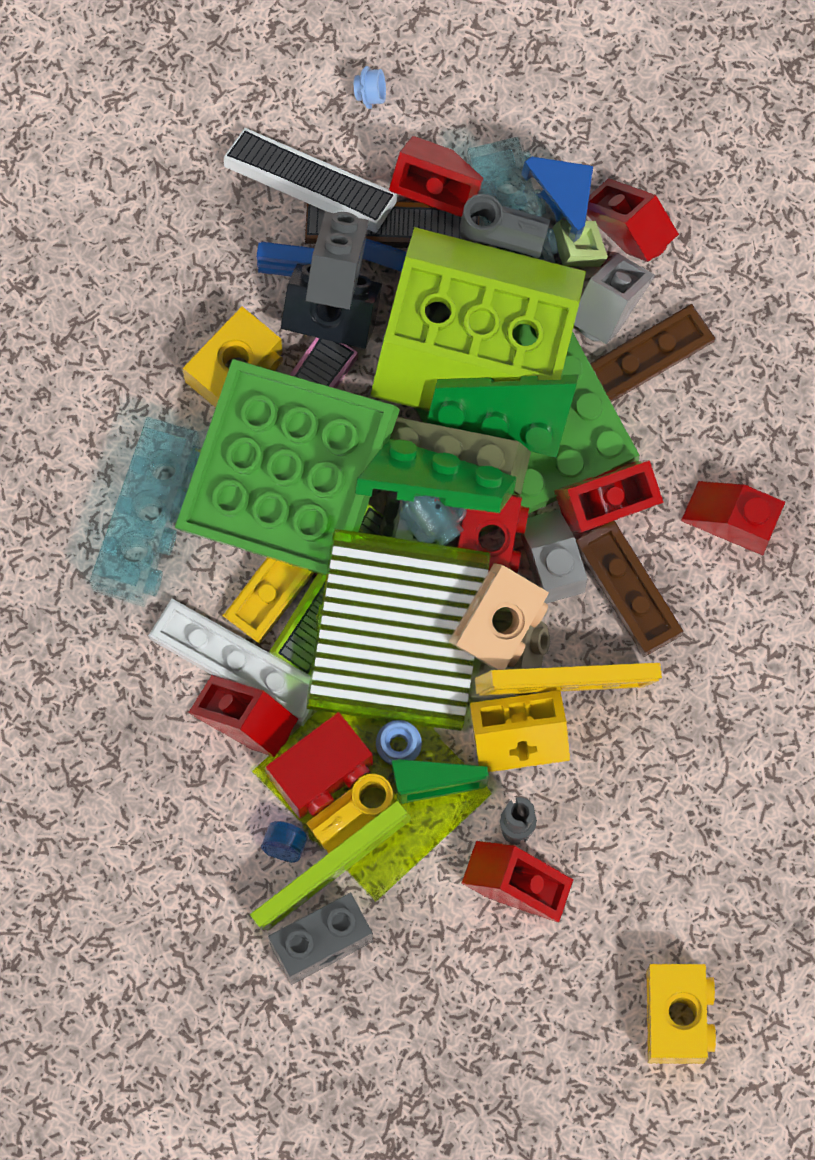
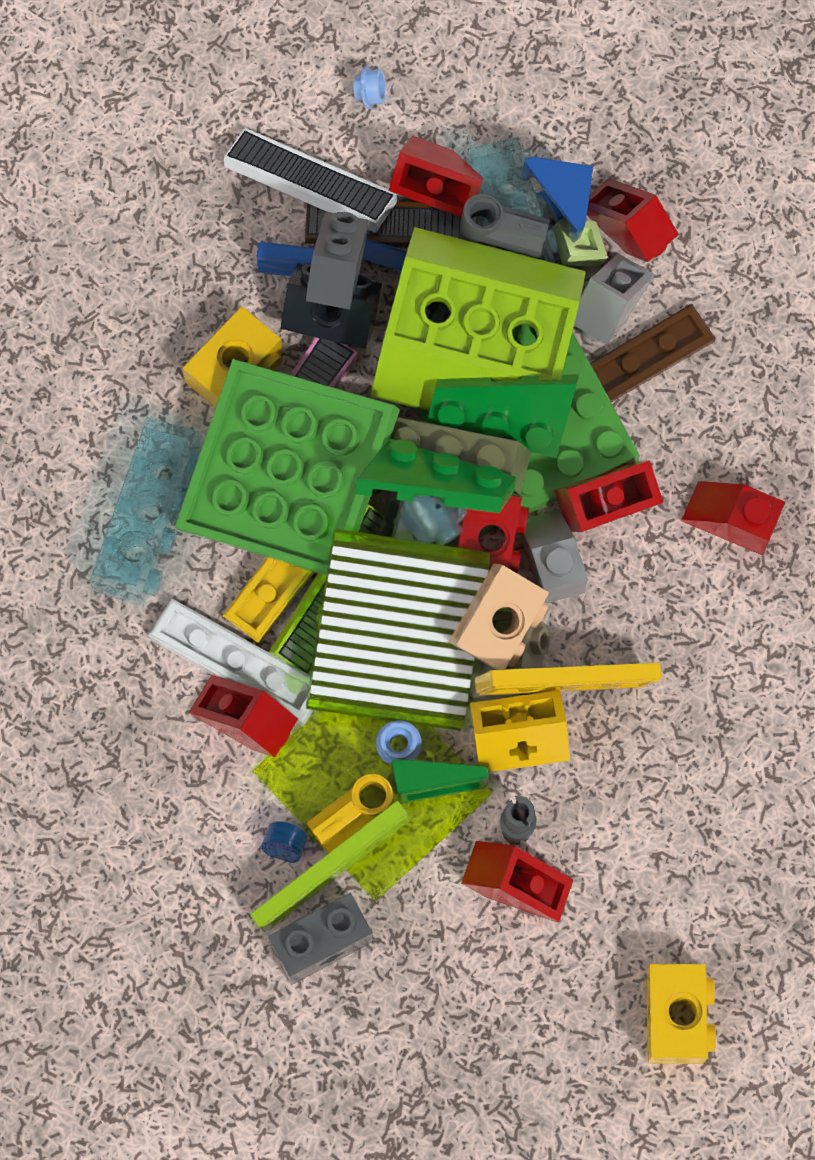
red brick [265,712,373,819] -> none
reddish brown plate [576,520,684,657] -> none

